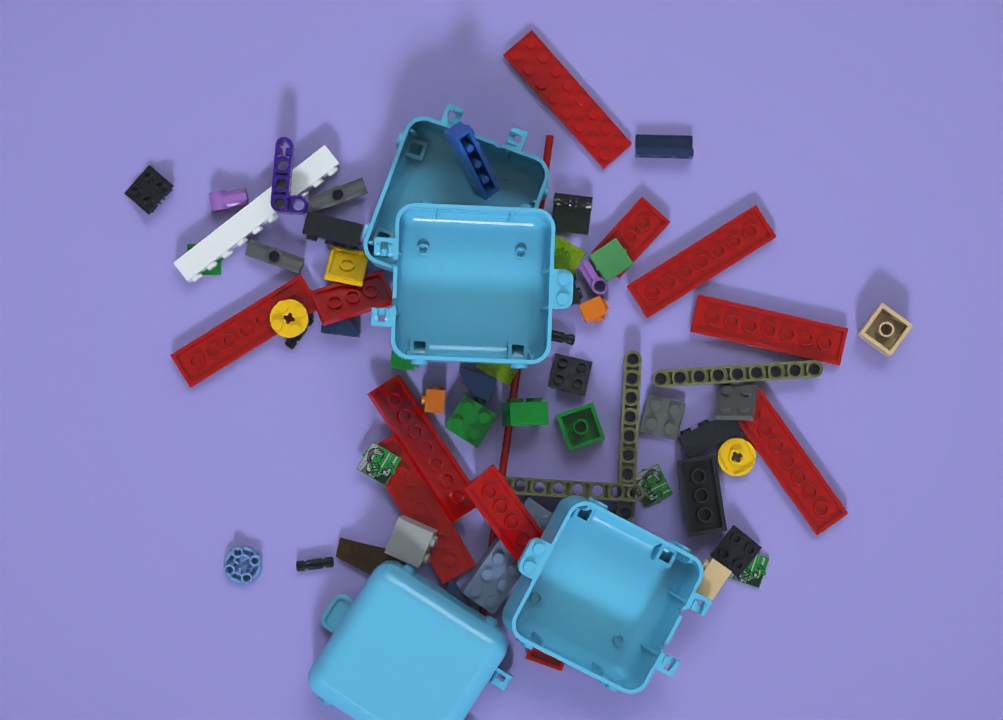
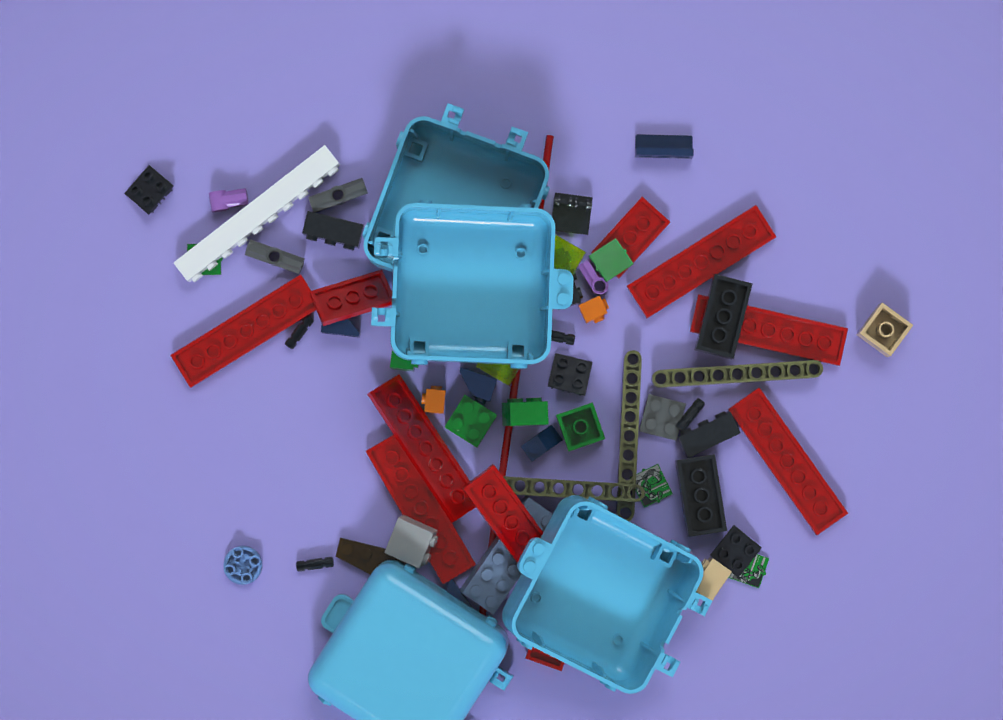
dark purple beam [270,137,309,215] -> none
yellow plate [270,299,309,338] -> none
yellow plate [324,246,369,287] -> none
piece [357,442,401,486] -> none
blue brick [444,121,501,200] -> none
red plate [503,30,632,170] -> none
dark grey plate [714,384,759,421] -> none
yellow plate [717,438,756,476] -> none
none -> dark blue slope [521,425,562,462]
none -> black axle [676,398,705,431]
none -> black brick [694,274,753,360]

